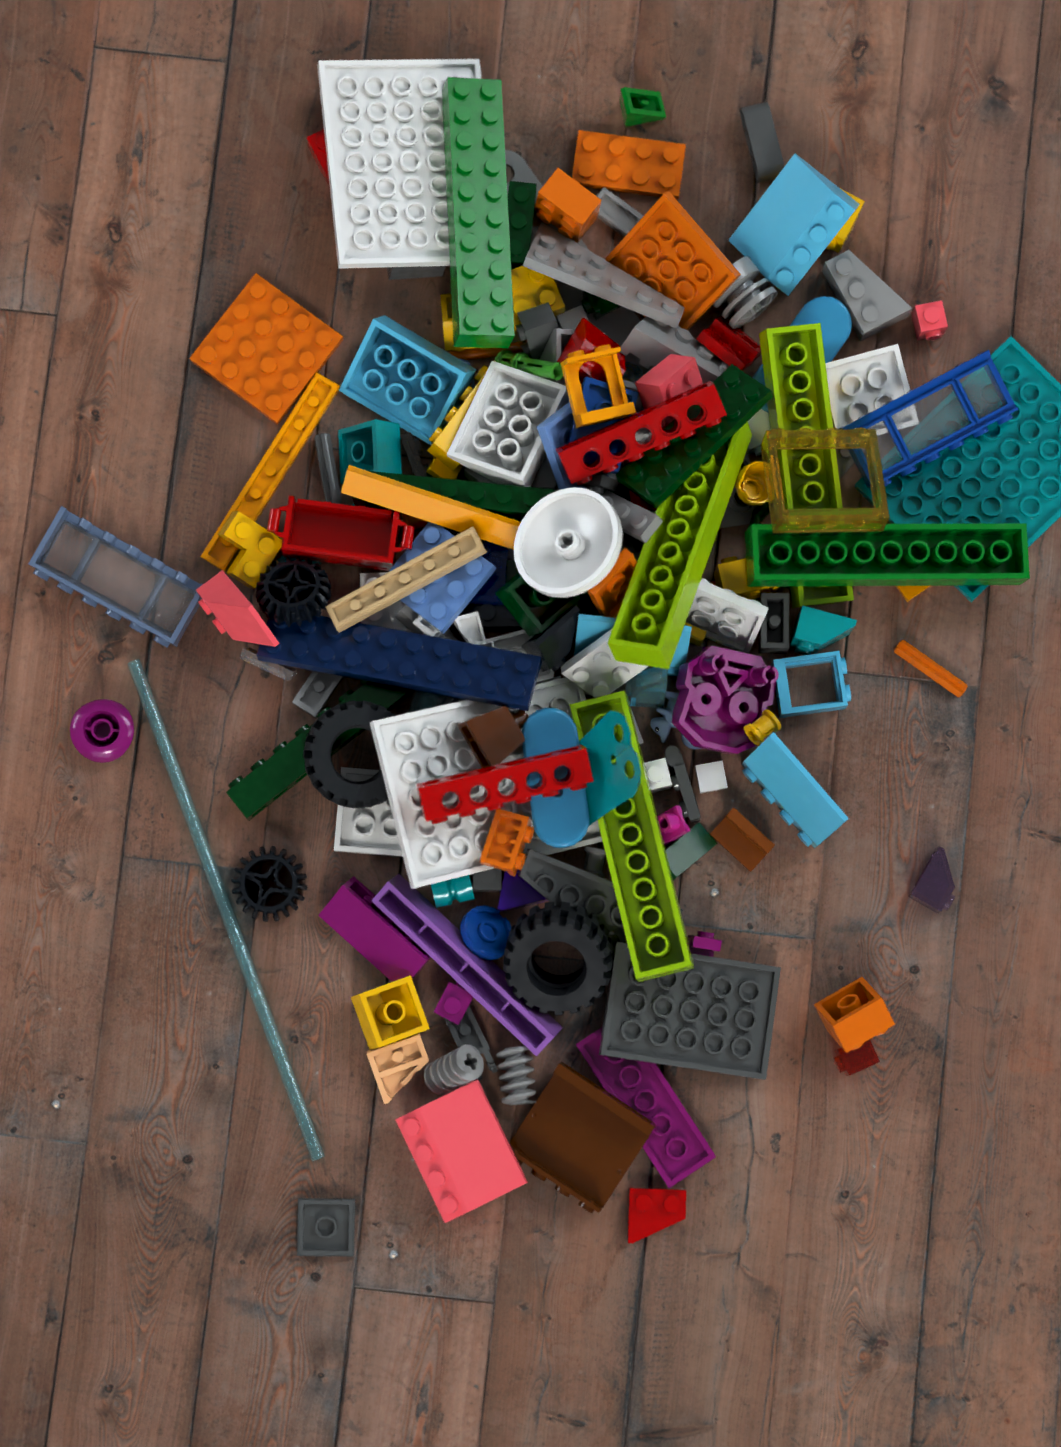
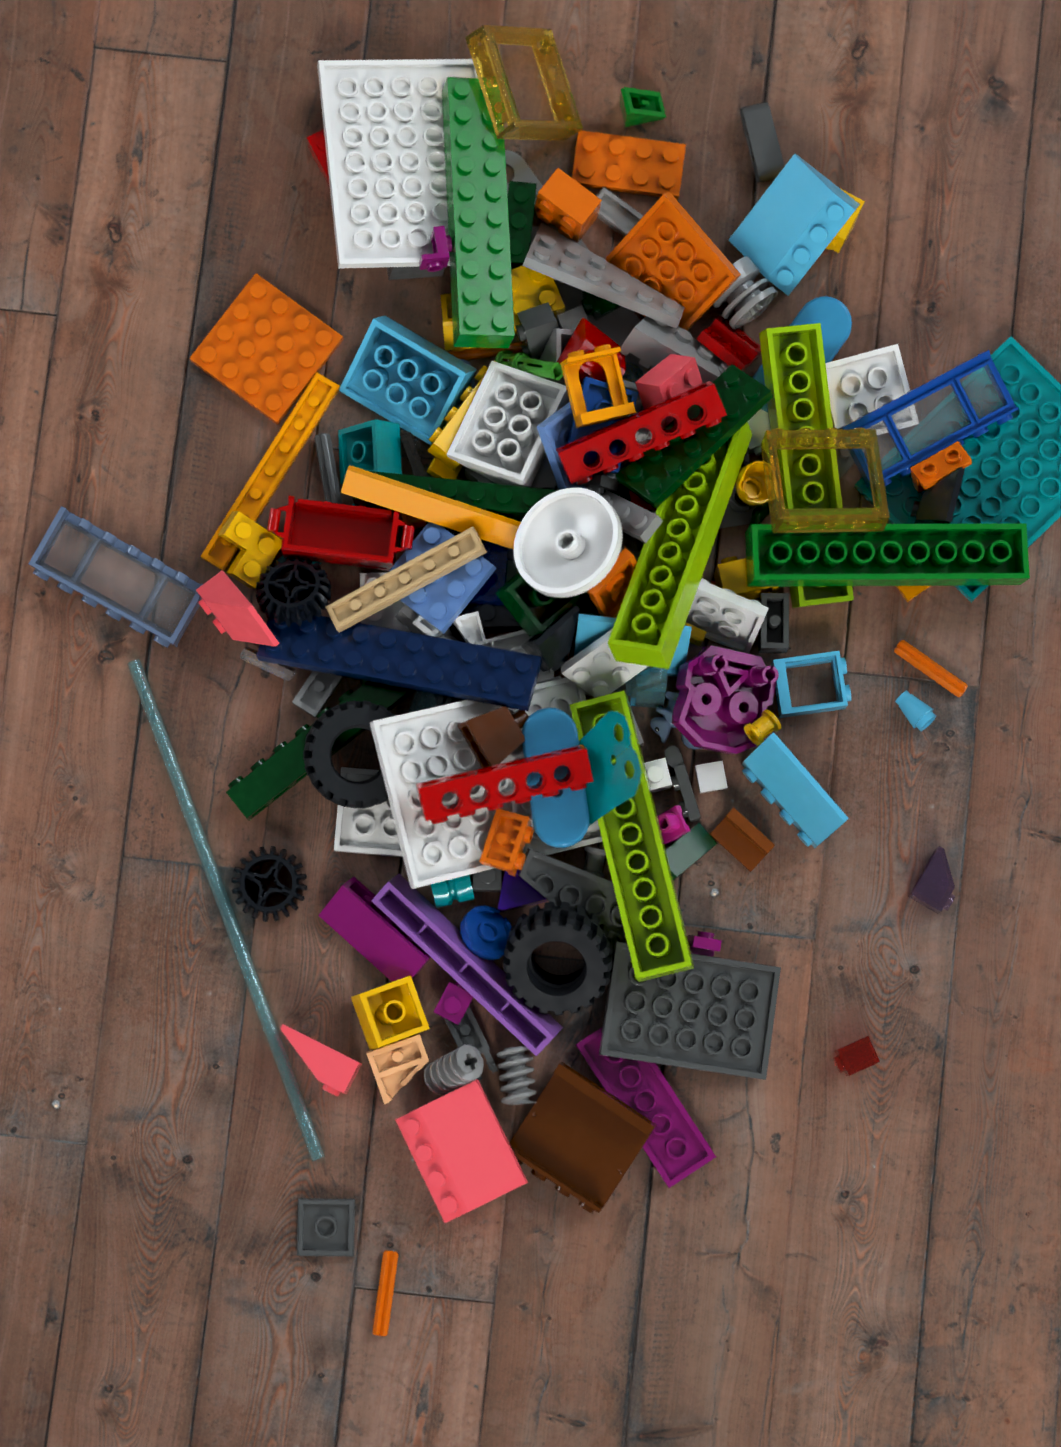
magenta hat [70,699,134,763] -> none
red wing [627,1188,686,1243] -> none
teal slope [789,606,857,655] -> none
orange brick [814,977,895,1053] -> none
light grey wedge [822,250,912,342] -> none
coral brick [911,300,948,341] -> none
none -> coral slope [280,1024,362,1096]
none -> orange axle [372,1250,398,1336]
none -> magenta bracket [419,226,452,272]
none -> clear yellow window [465,25,583,141]
none -> medium azure cone [895,690,936,731]
none -> orange bracket [910,441,972,493]
none -> black slope [910,467,965,524]

